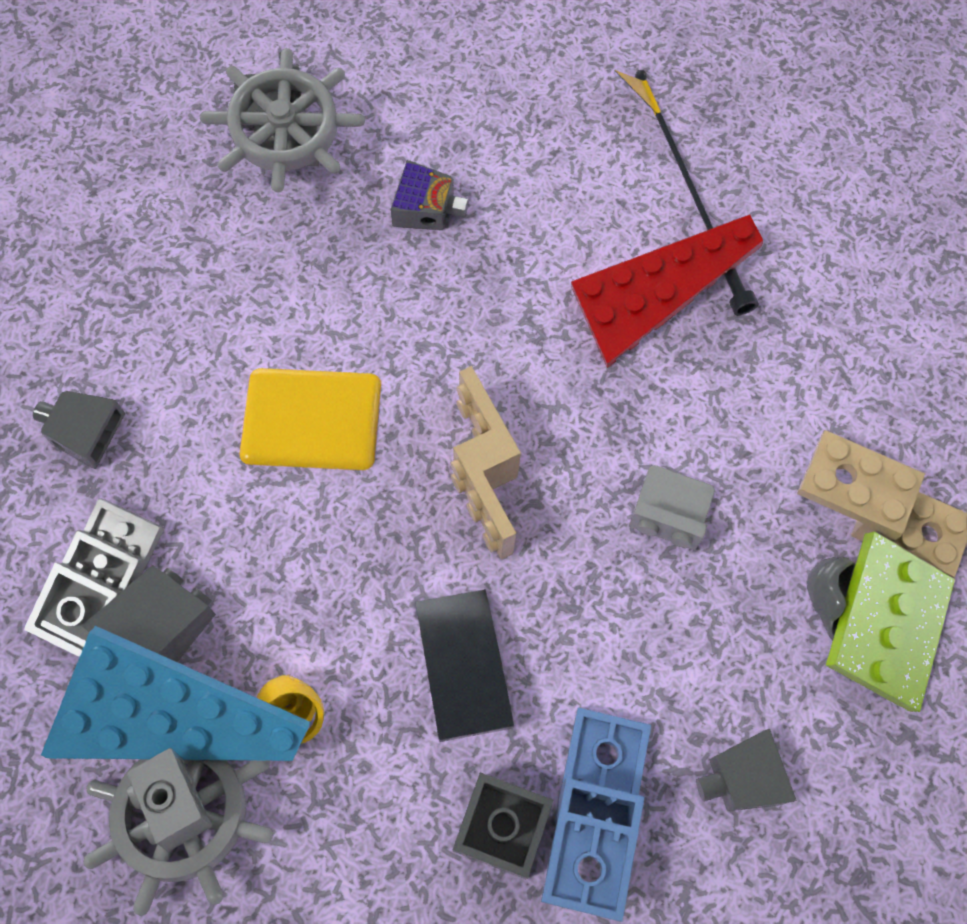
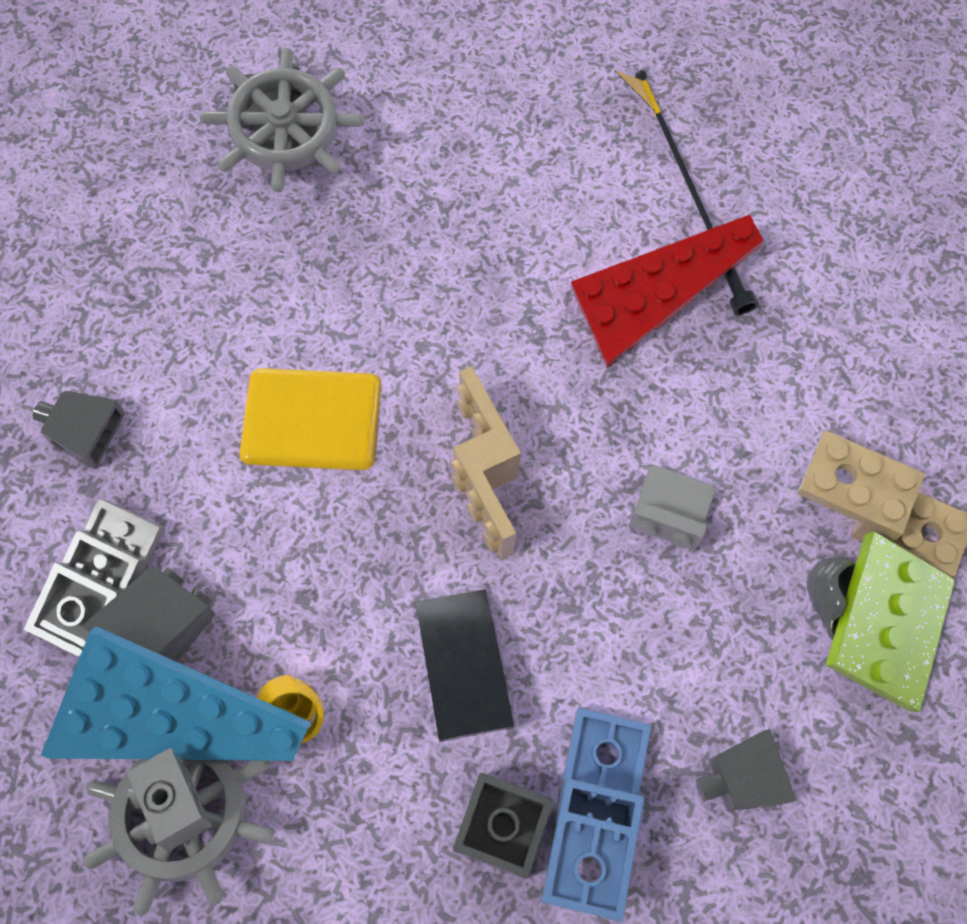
torso [391,160,469,231] -> none

